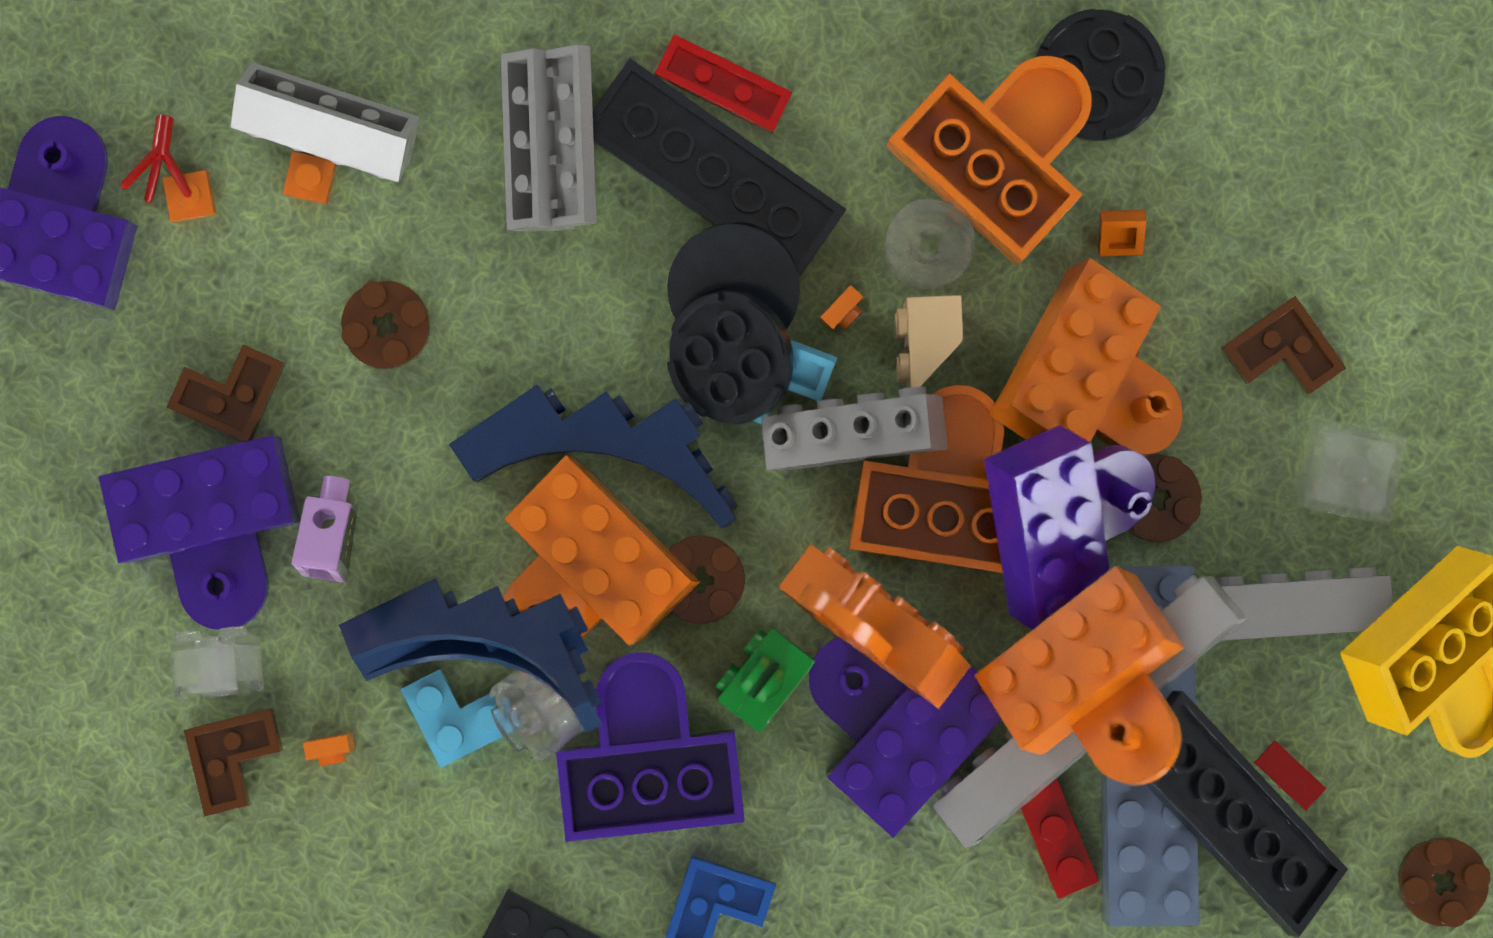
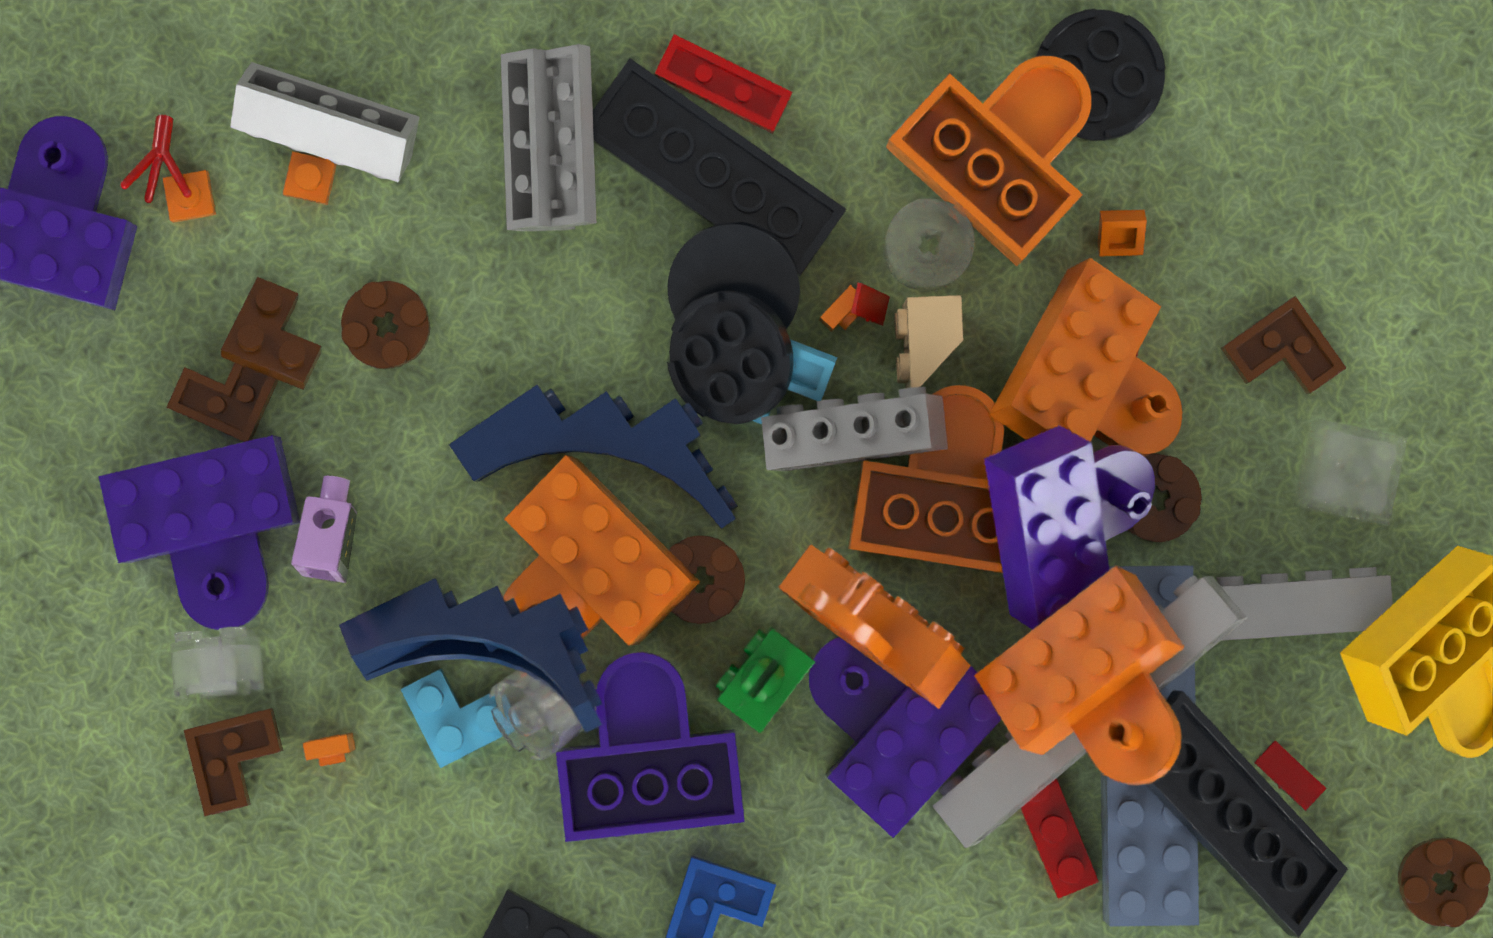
none -> reddish brown plate [221,277,322,390]
none -> red window [851,283,890,326]

